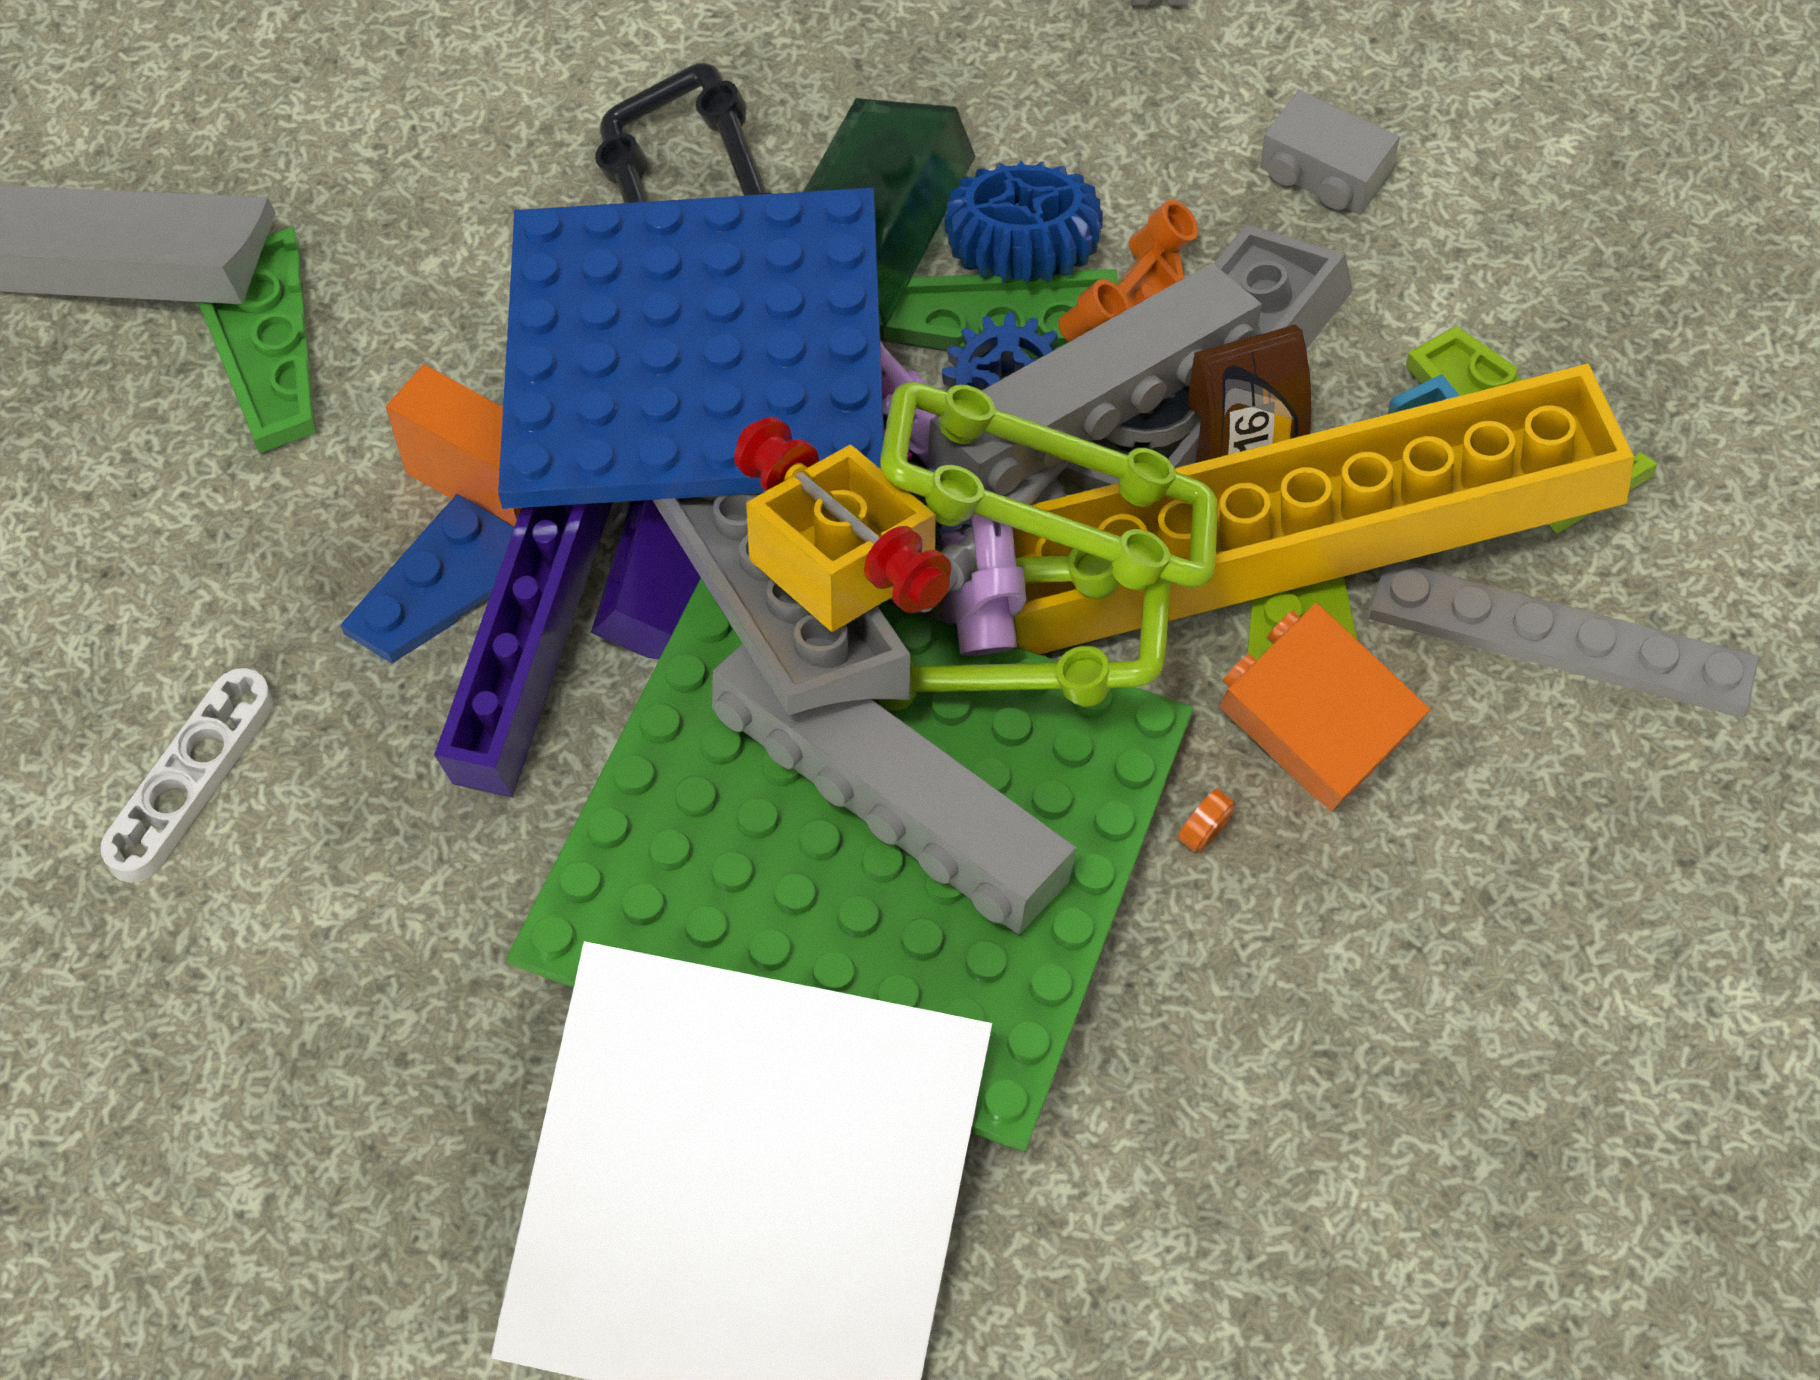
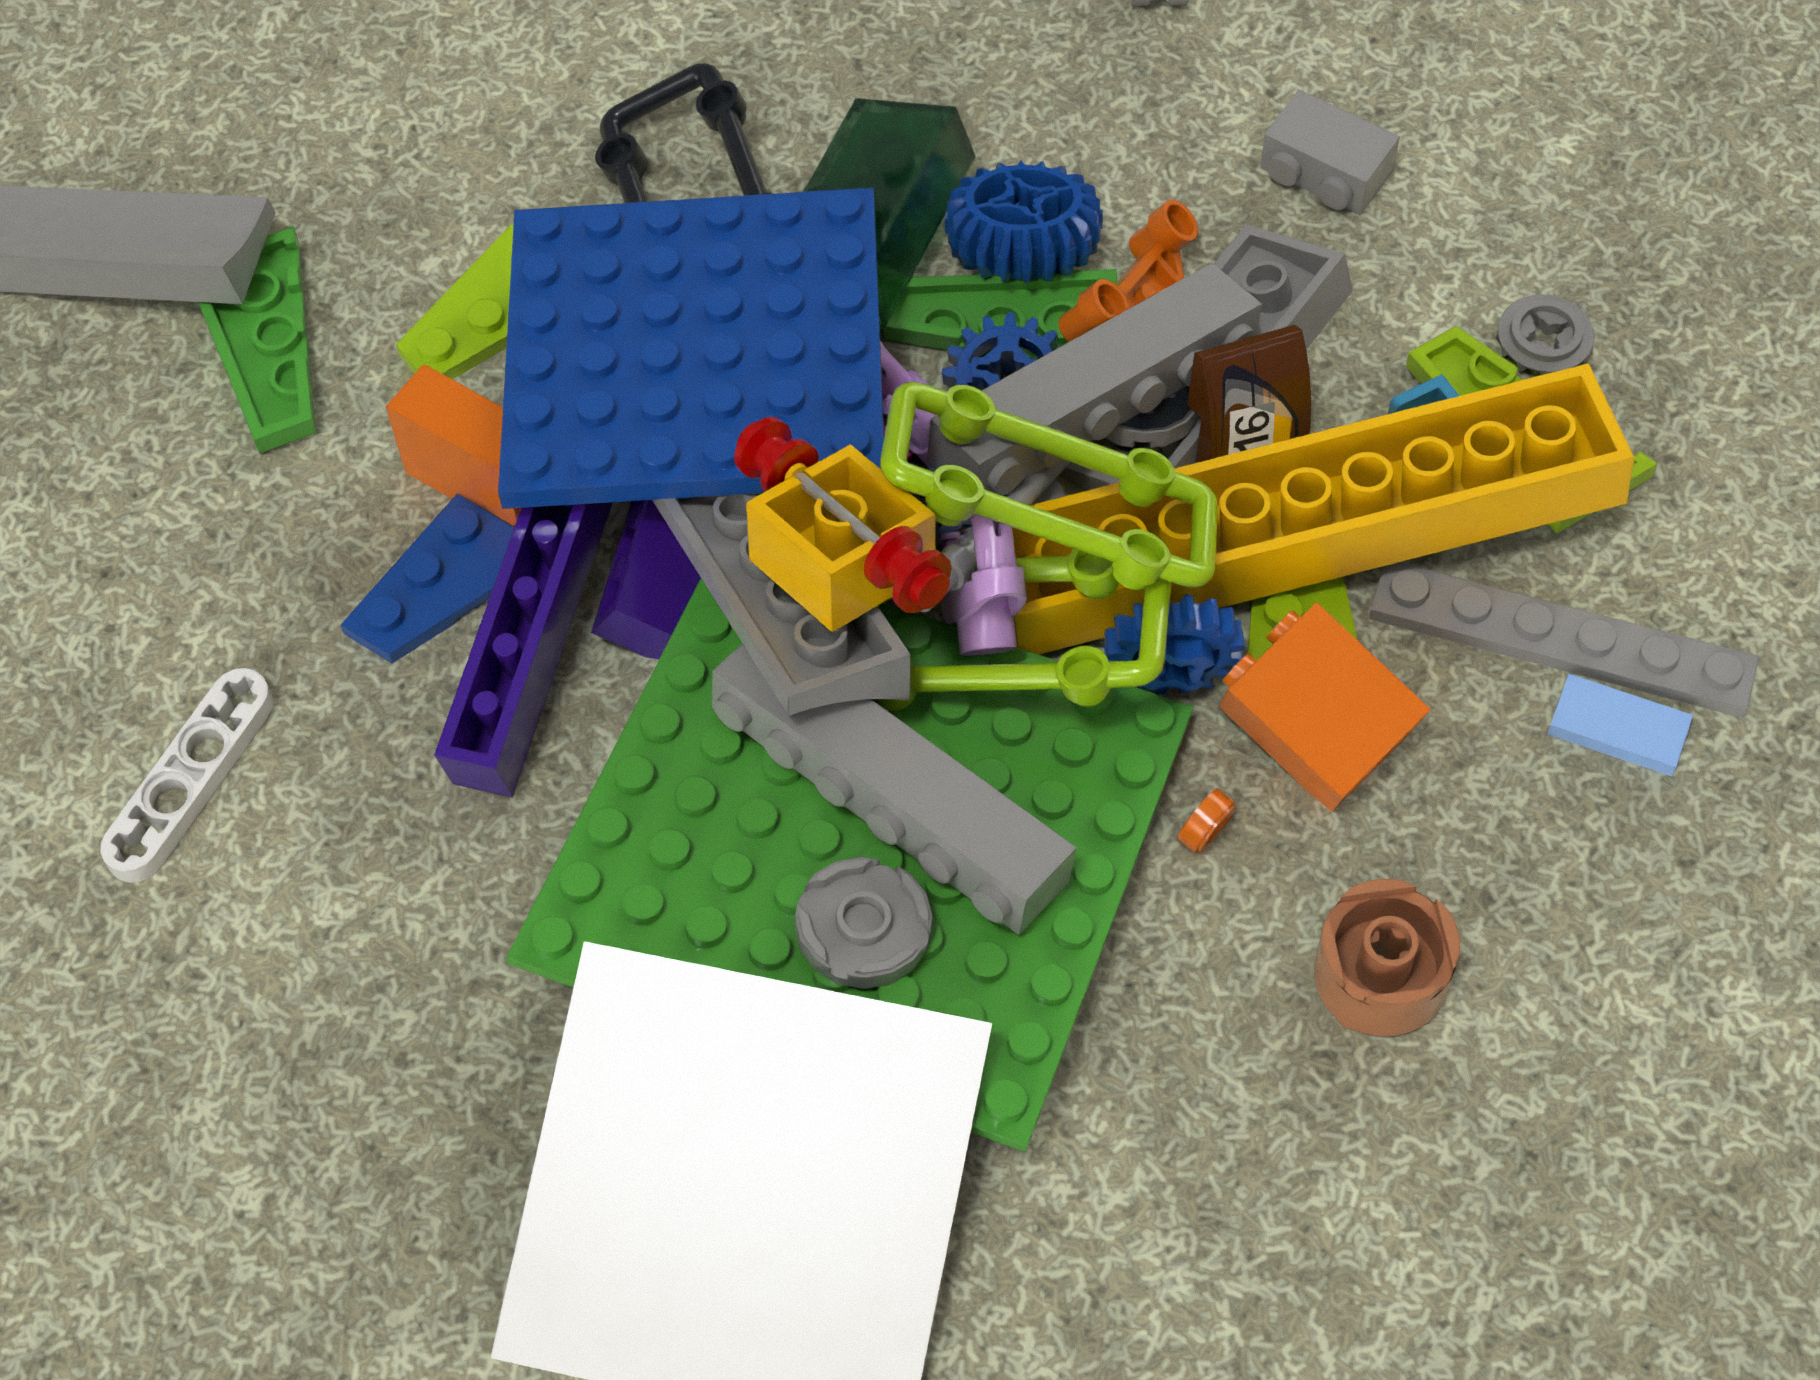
none -> lime wing [396,223,514,379]
none -> light grey tile [794,857,932,989]
none -> blue gear [1104,594,1245,695]
none -> nougat brick [1314,879,1460,1037]
none -> light grey gear [1496,295,1594,375]
none -> light blue tile [1547,673,1693,777]

